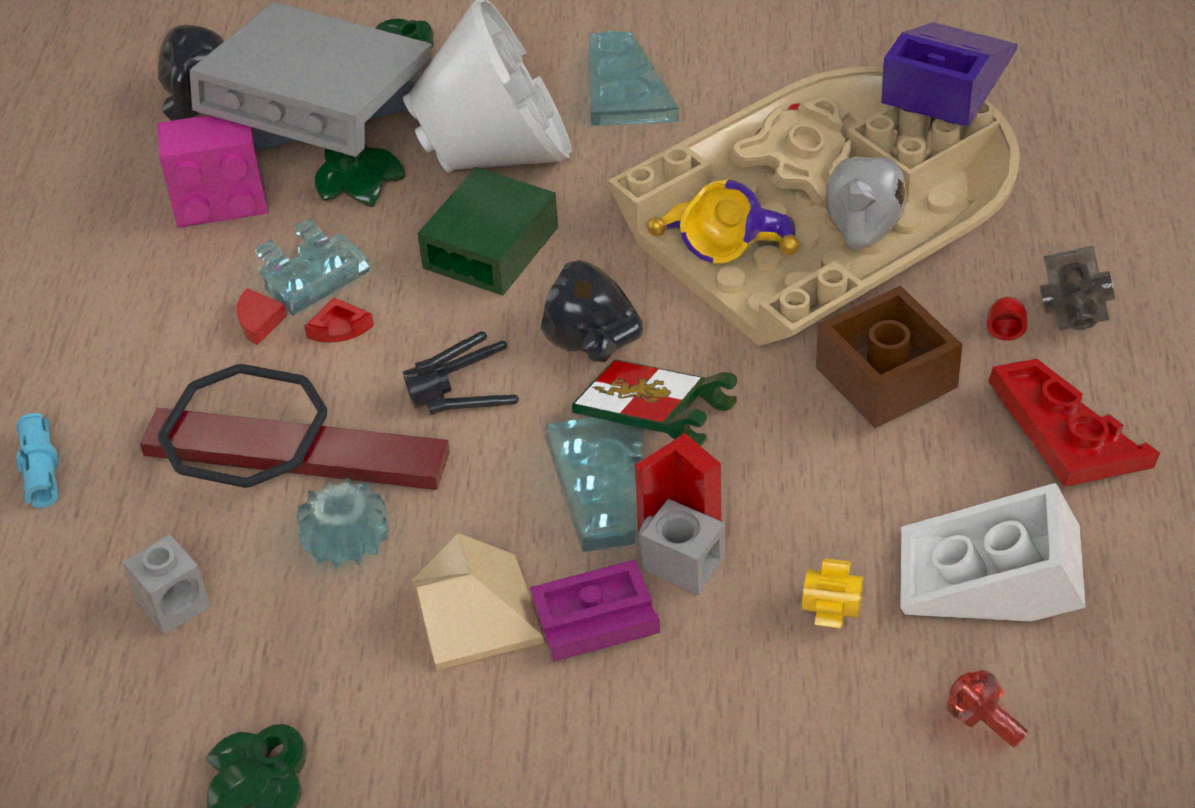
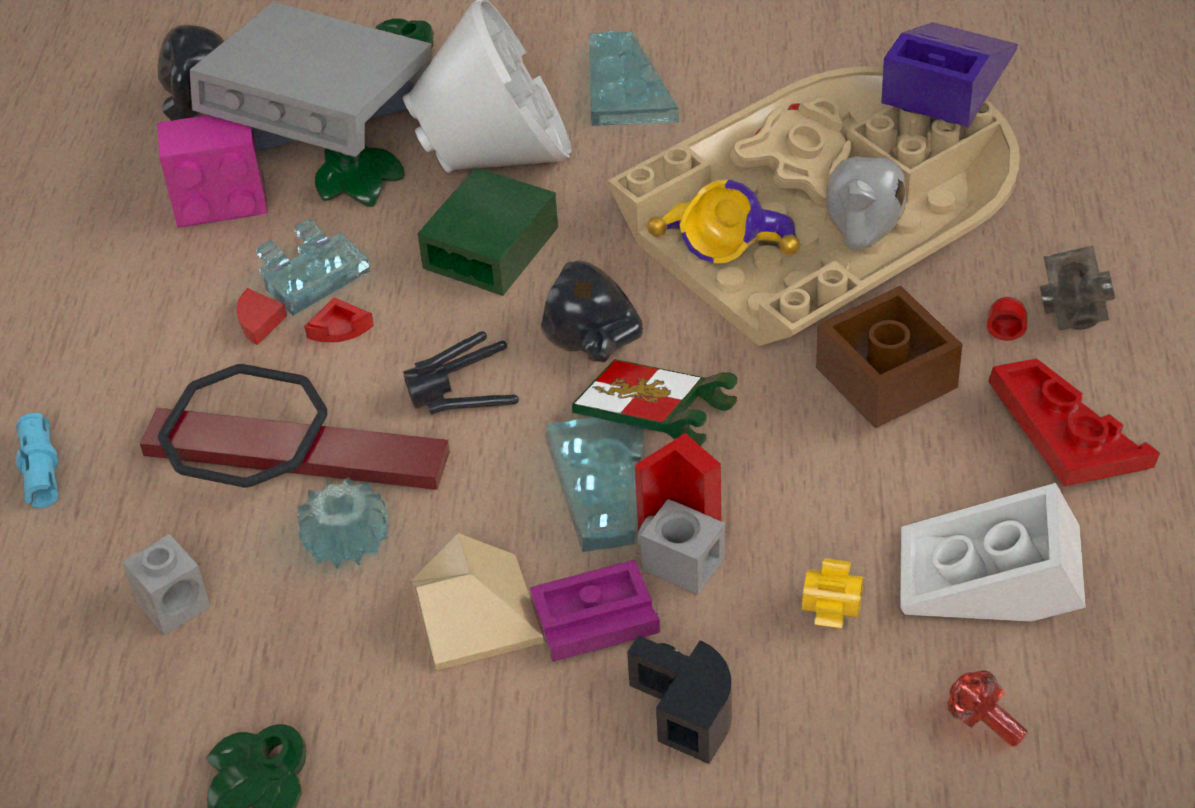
none -> black brick [627,635,732,764]

